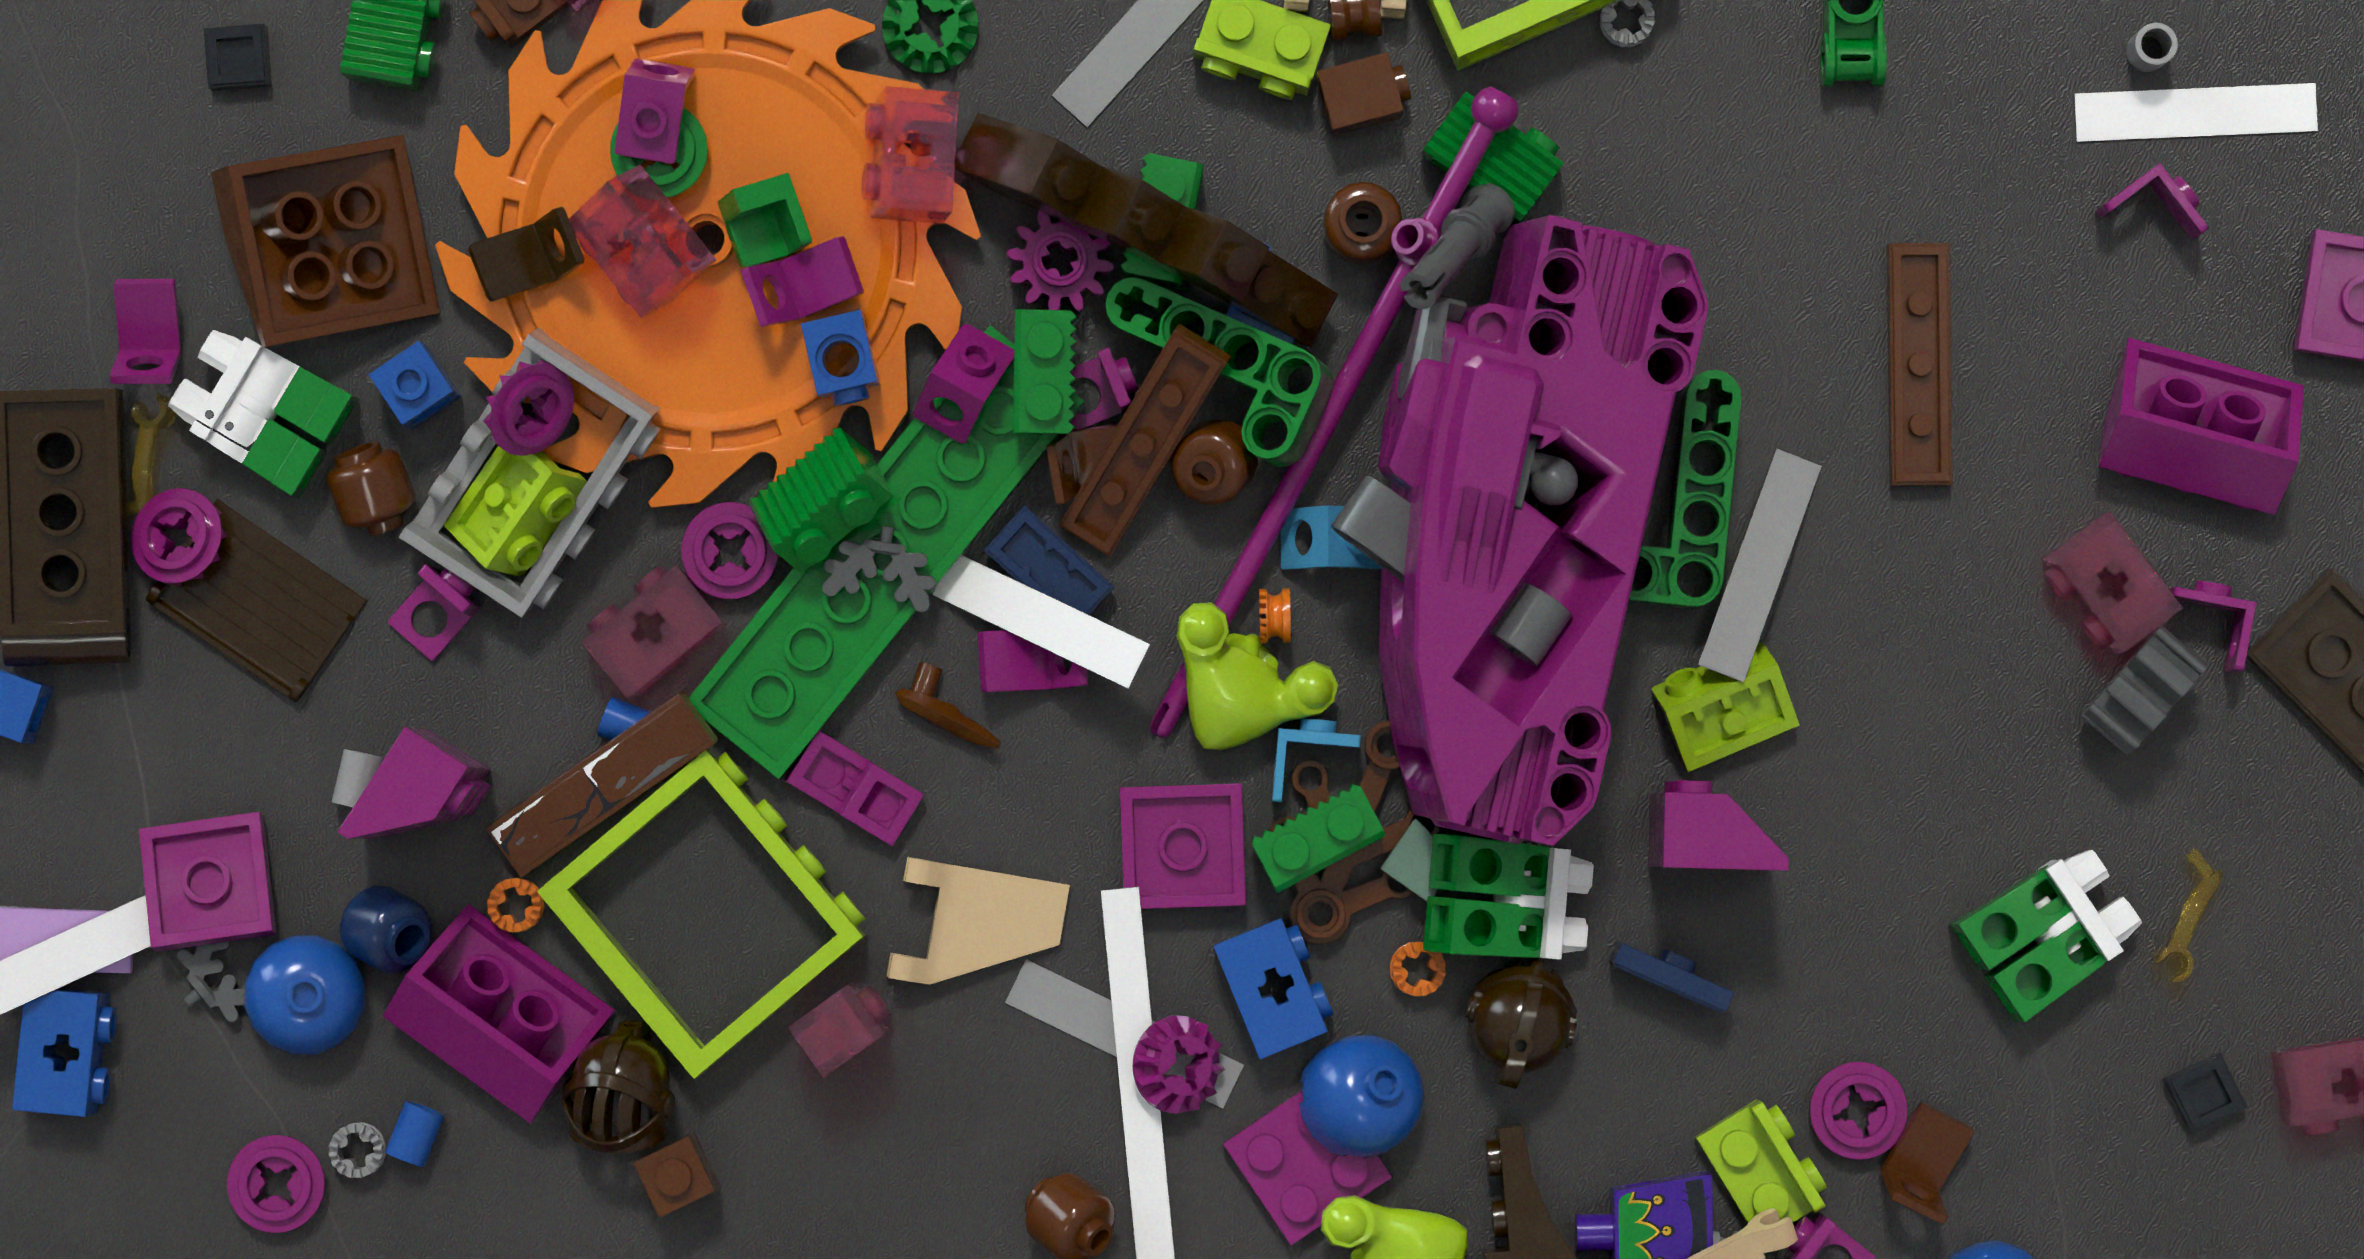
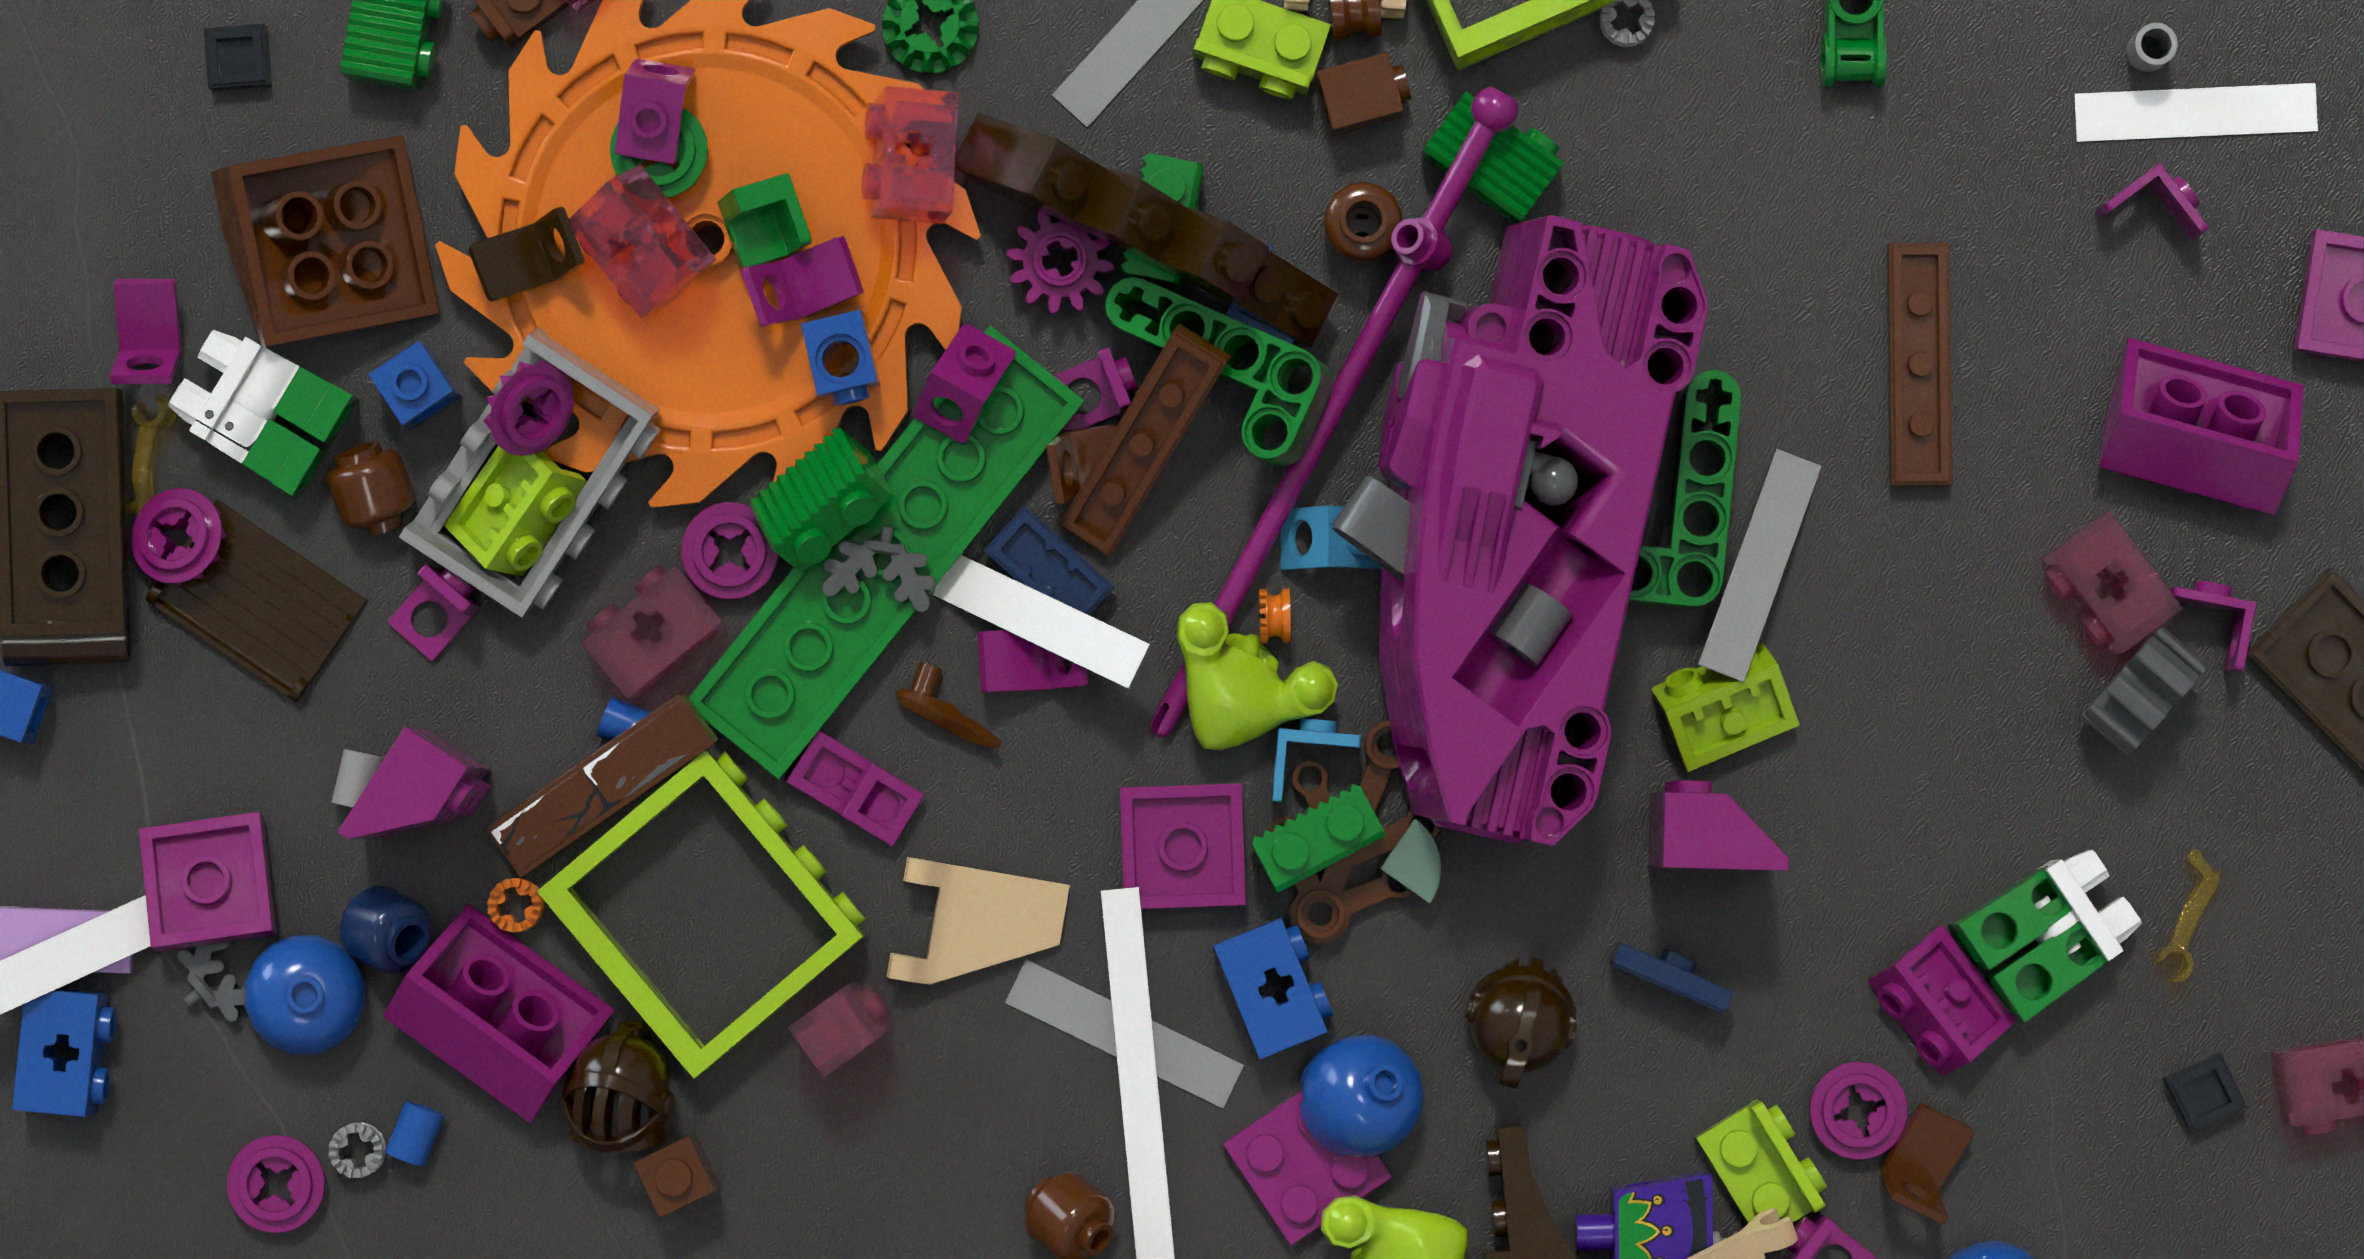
green brick [1013,309,1078,434] -> none
magenta gear [1132,1015,1226,1114] -> none
reddish brown head [1172,419,1258,505] -> none
orange bush [1389,942,1446,996] -> none
dark grey pin [1400,183,1515,309] -> none
green hips [1423,833,1594,959] -> none
none -> magenta bracket [1868,925,2017,1076]

